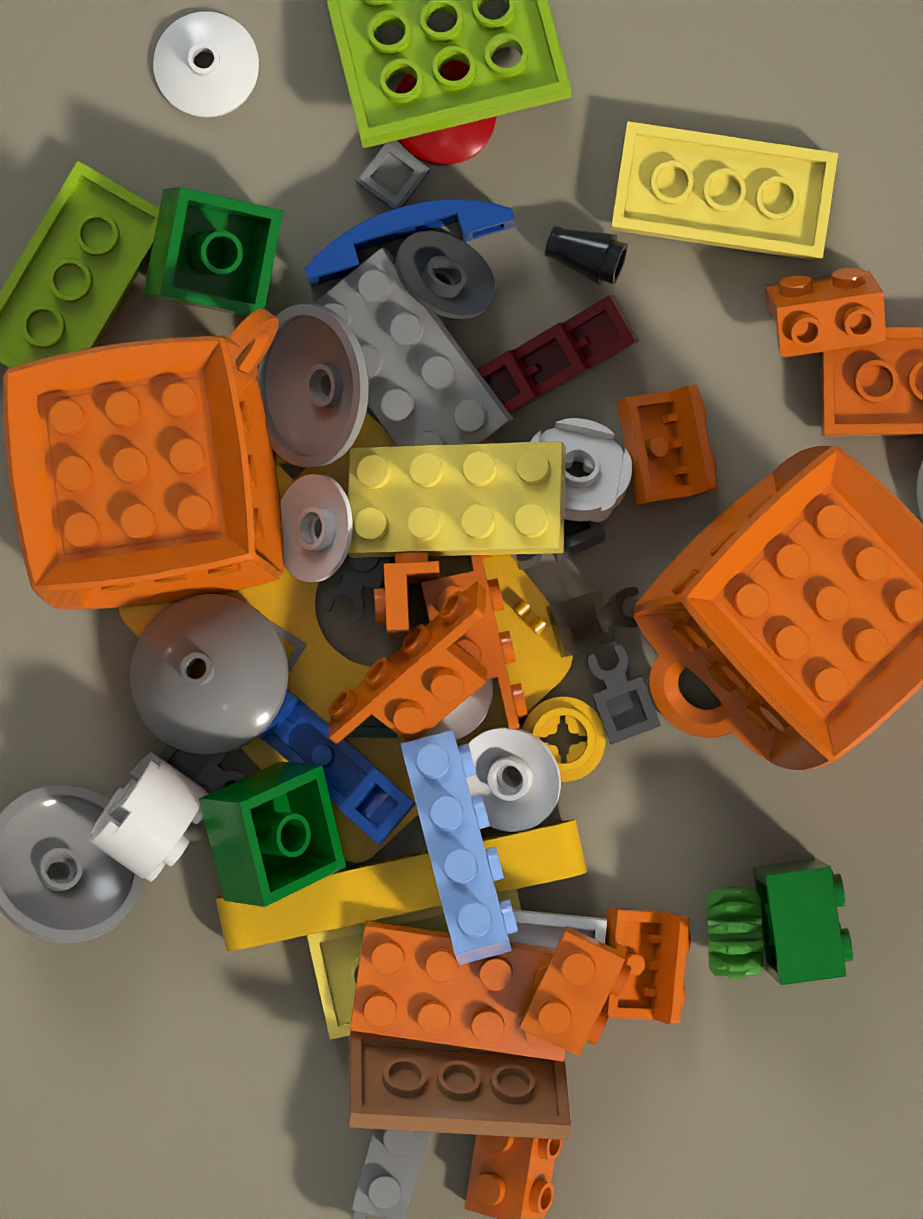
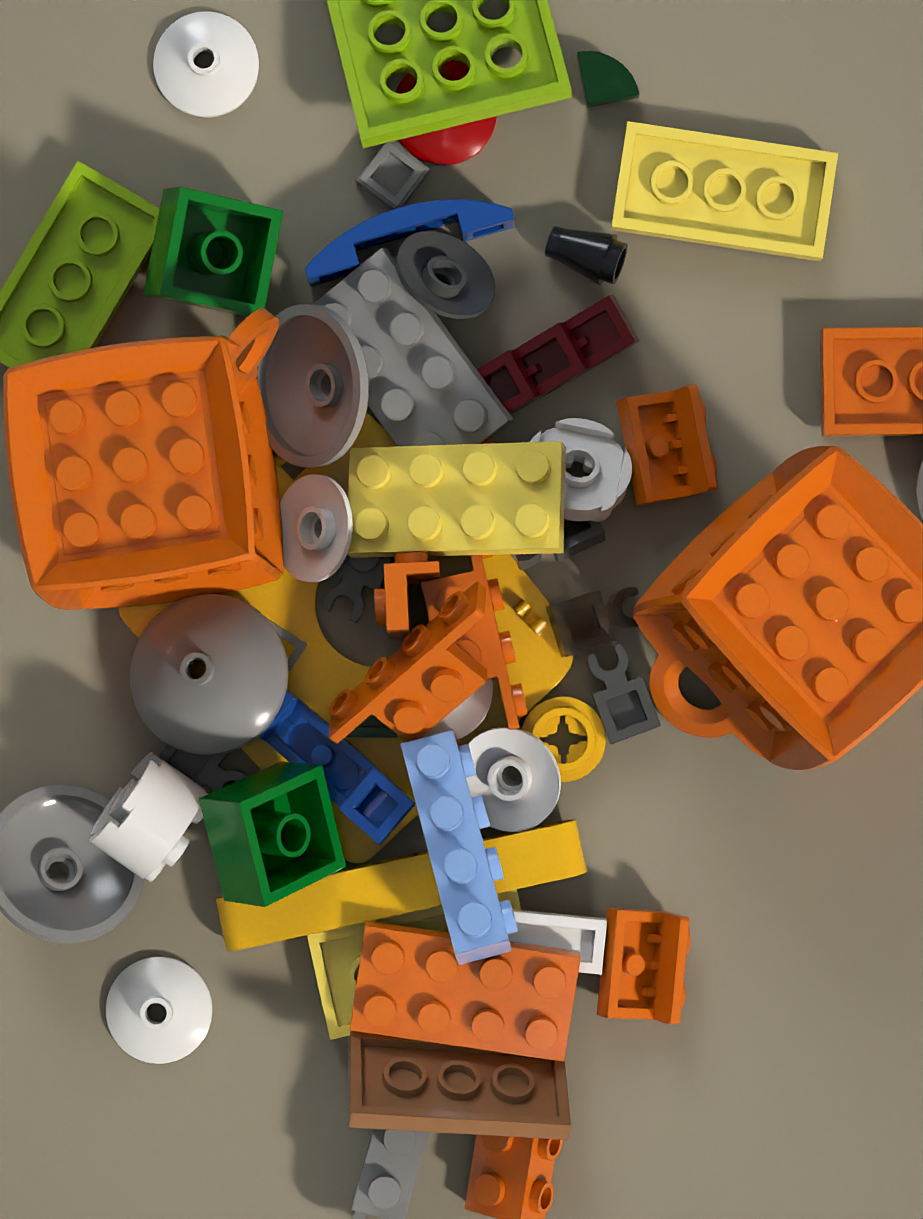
orange bracket [519,926,632,1056] -> none
bright green gear [706,886,764,979] -> none
green brick [753,858,853,985] -> none
orange bracket [765,267,886,357] -> none
none -> white dish [106,956,213,1064]
none -> dark green tile [577,51,640,108]

